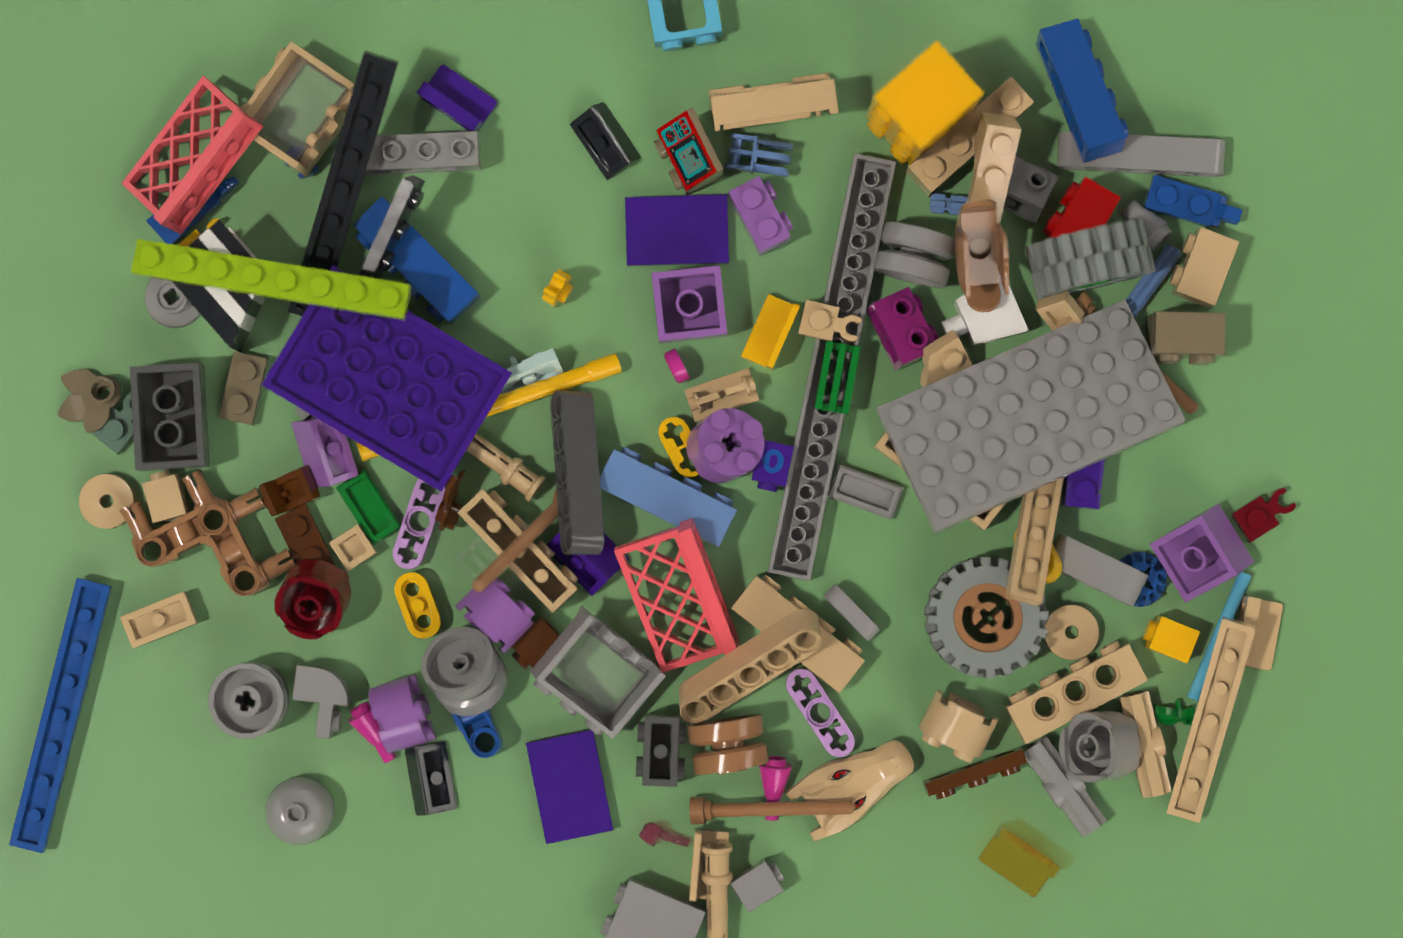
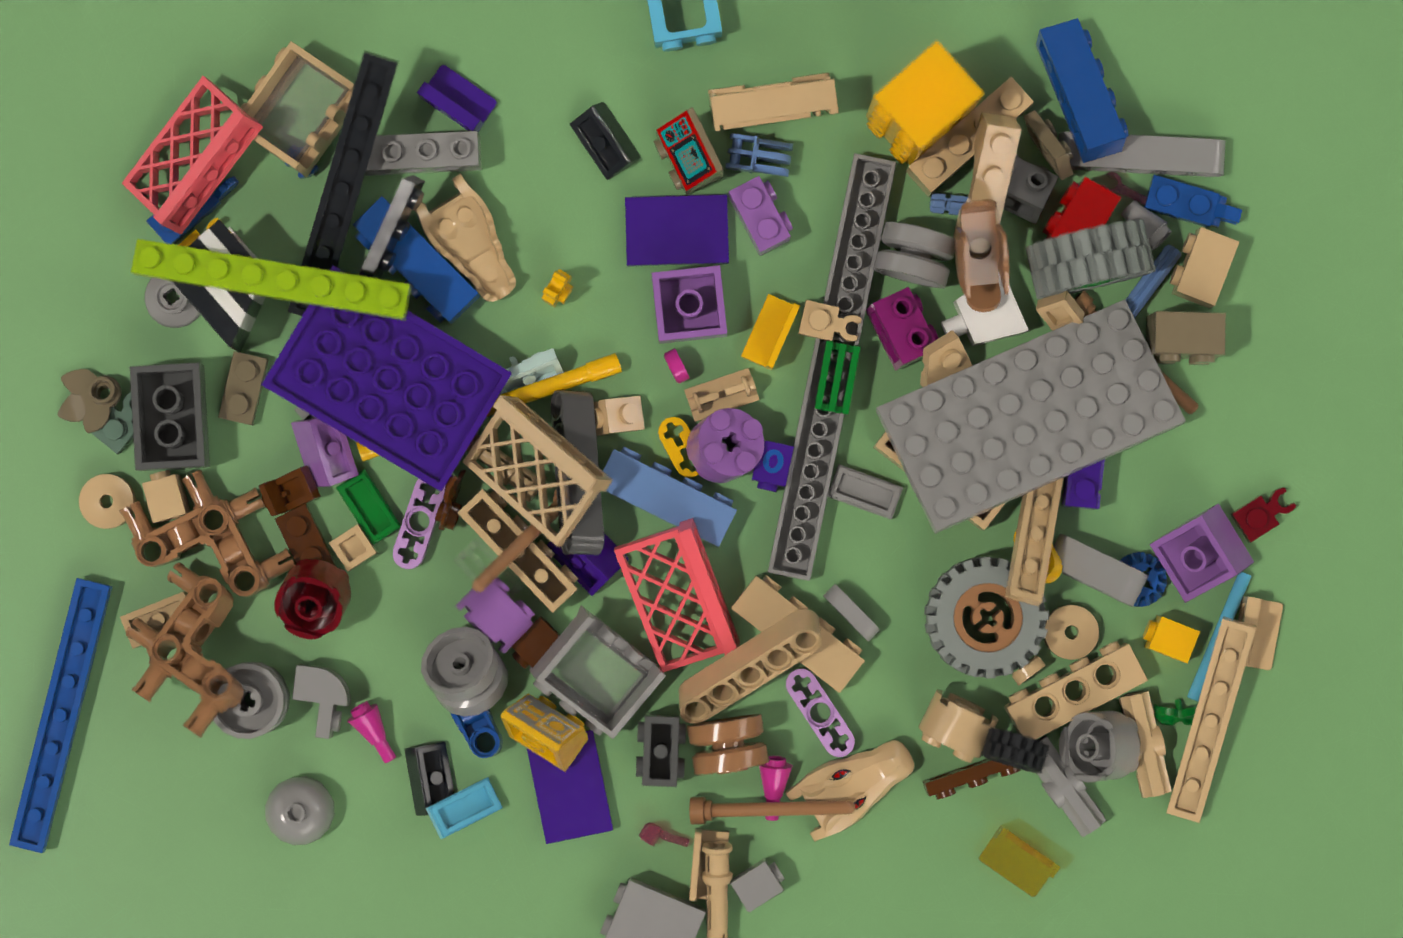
medium lavender brick [368,674,436,753] -> none
yellow plate [394,572,442,639] -> none
none -> medium nougat pin [126,562,244,738]
none -> tan animal [415,173,516,302]
none -> medium azure tile [425,777,503,839]
none -> tan fence [463,395,613,546]
none -> yellow slope [500,693,588,772]
none -> tan bracket [594,396,645,436]
none -> black tyre [981,728,1049,773]
none -> tan tile [1011,656,1046,686]
none -> dark tan plate [1023,110,1074,181]
none -> clear pink hand [1101,172,1147,205]

